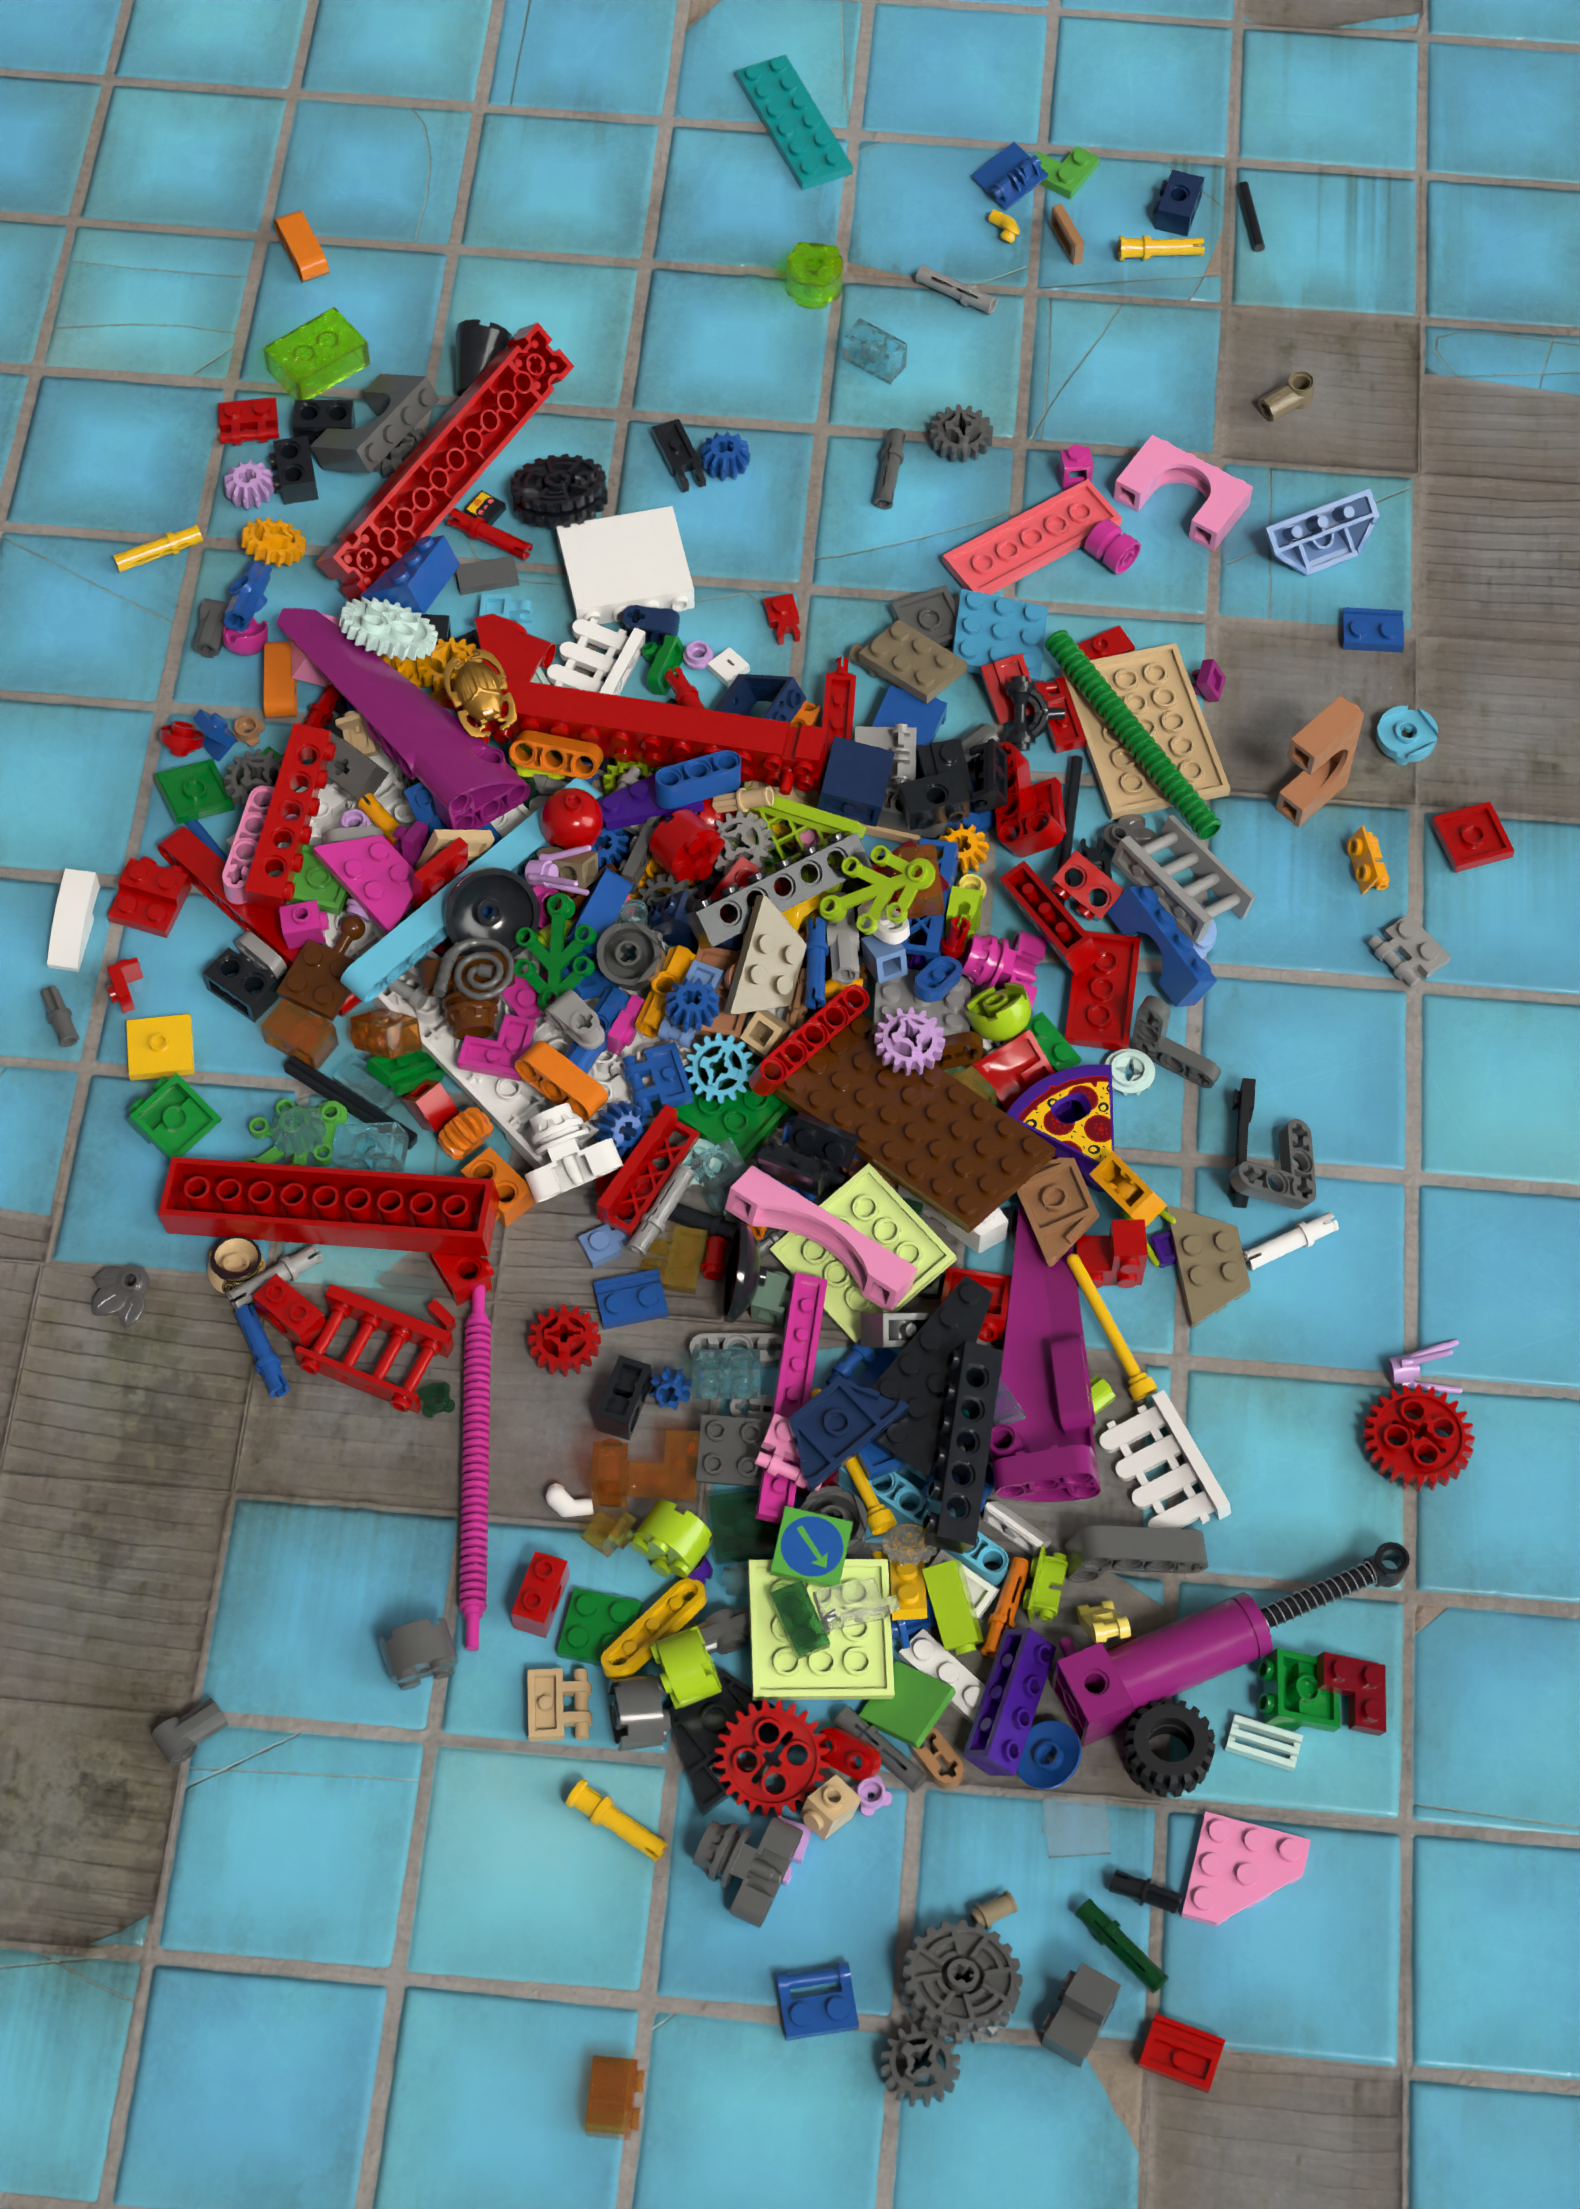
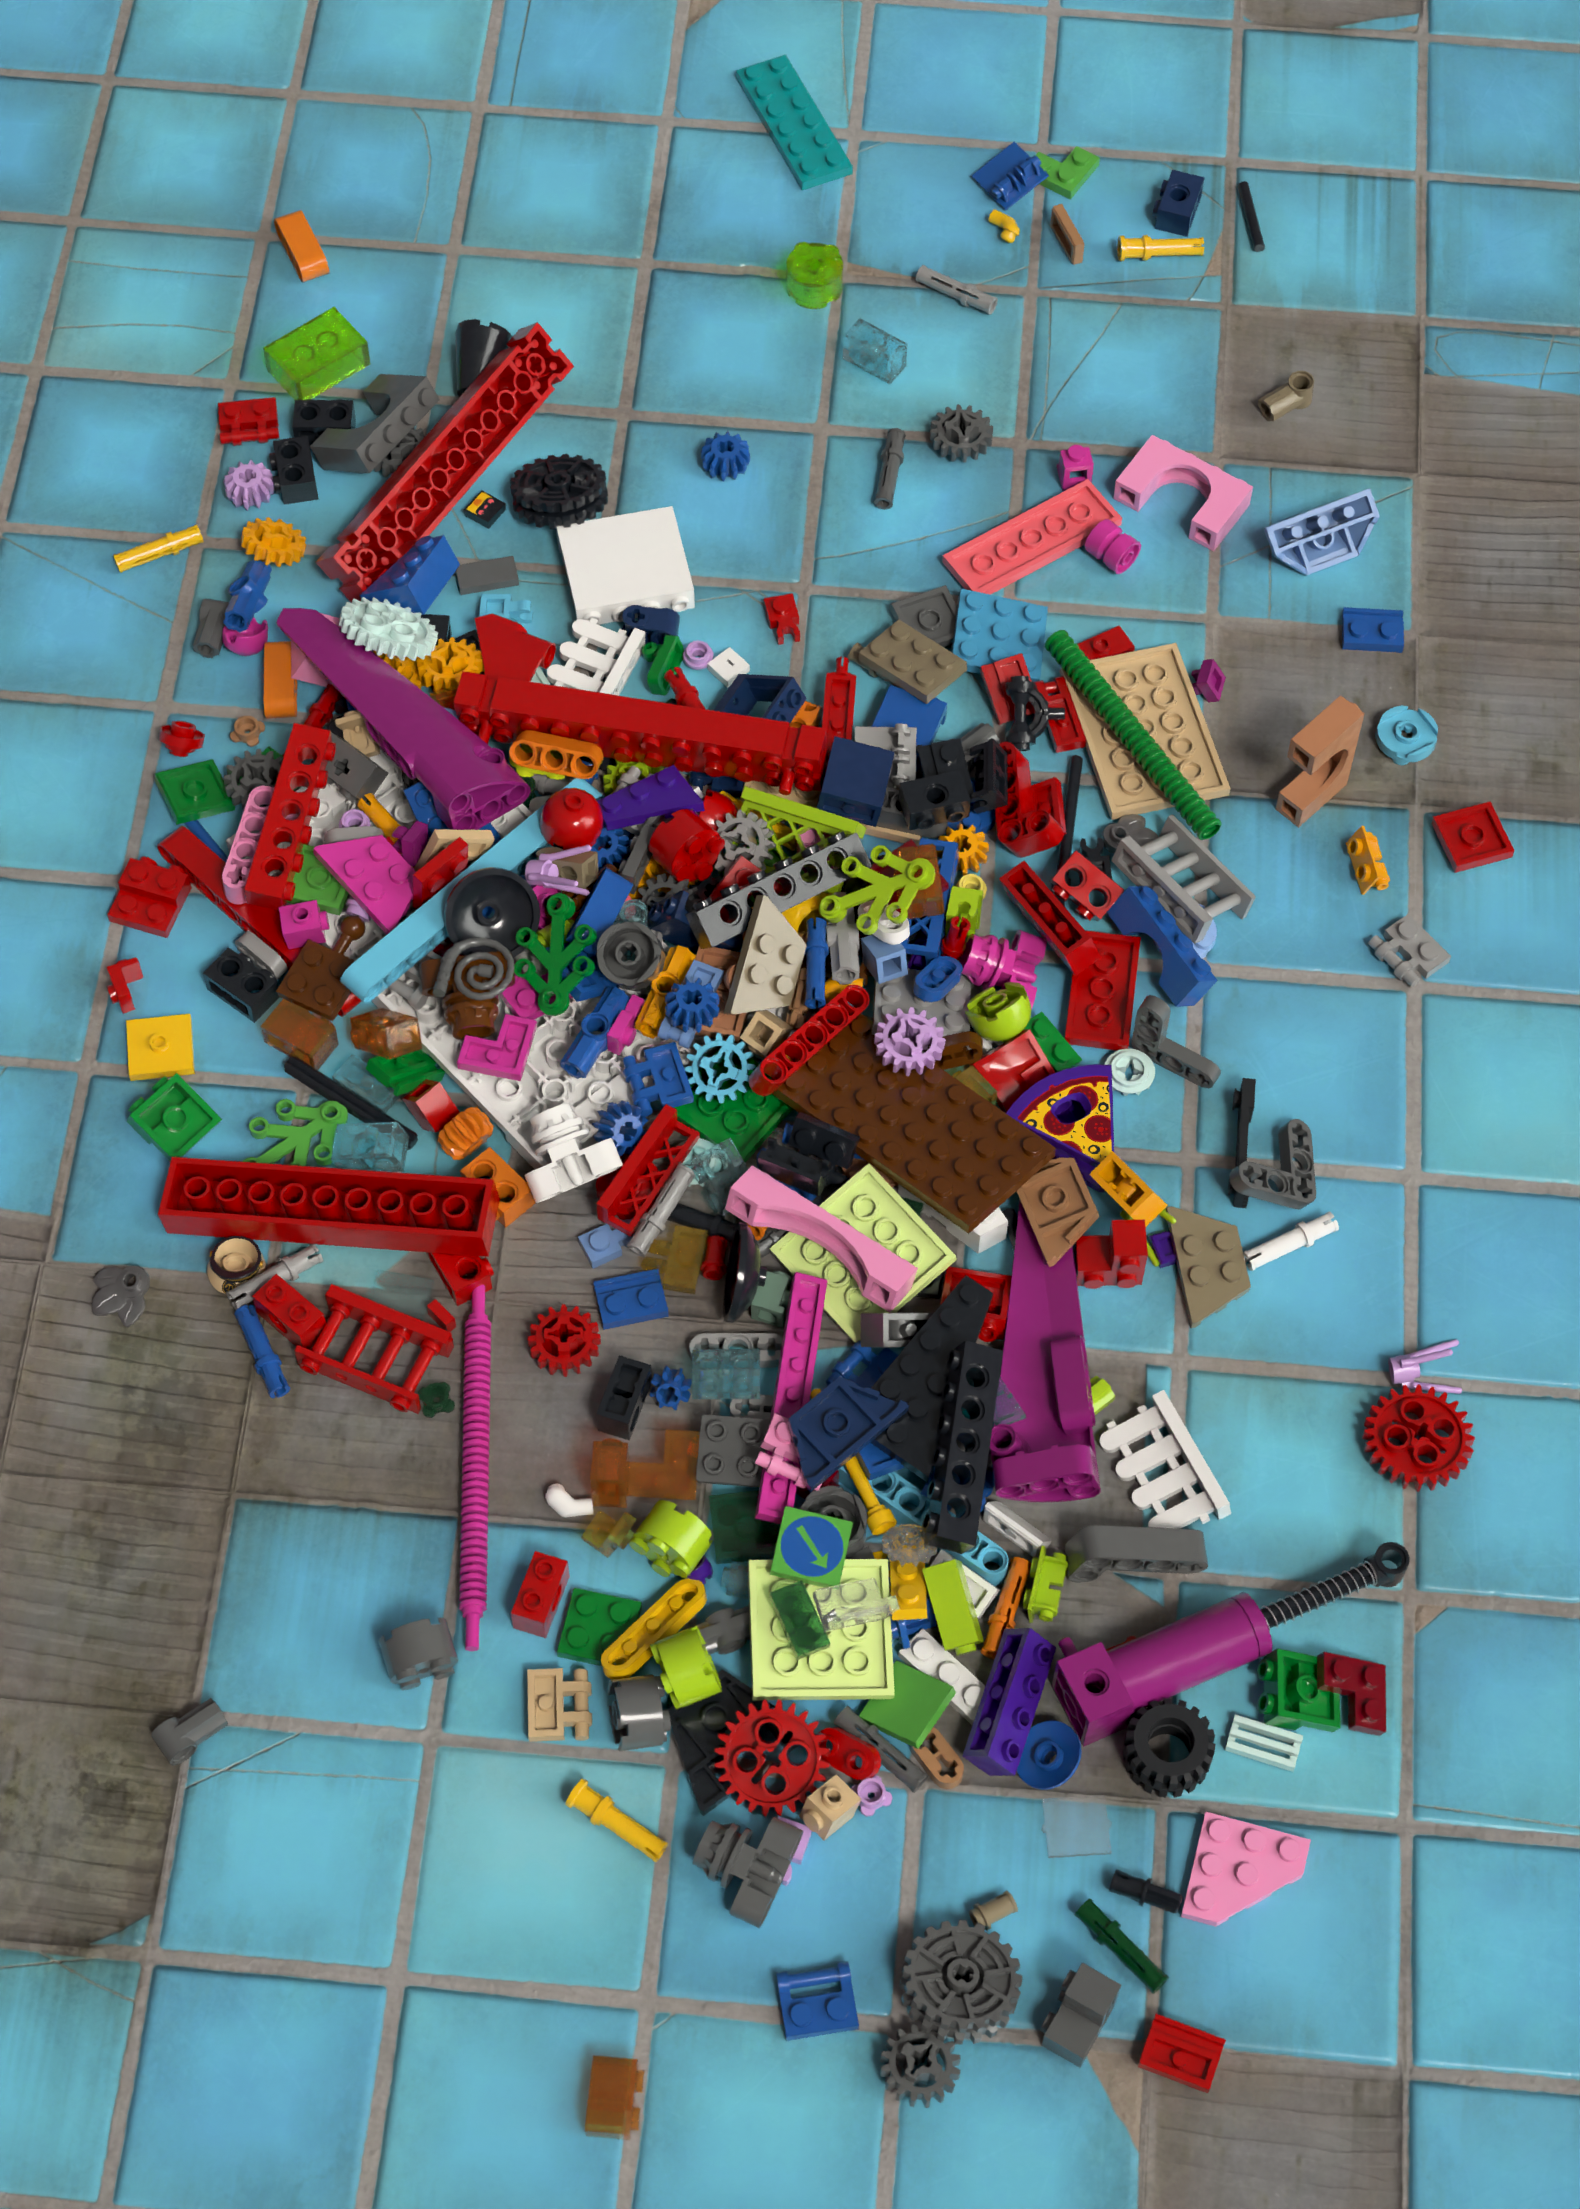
dark grey axle [41,985,80,1047] -> none
white slope [47,868,100,972] -> none
blue bracket [193,709,238,761] -> none
clear light blue gear [269,1102,326,1158] -> none
pearl gold shield [443,649,517,739] -> none
red pin [447,508,533,561] -> none
orange beam [515,1041,608,1123] -> none
light grey piece [545,989,605,1050] -> none
black hinge [652,419,706,493] -> none
blue beam [655,750,741,809] -> none
tan axle [712,786,775,813] -> none
yellow piece [1067,1254,1158,1401] -> none
light yellow plate [1077,1600,1131,1644] -> none

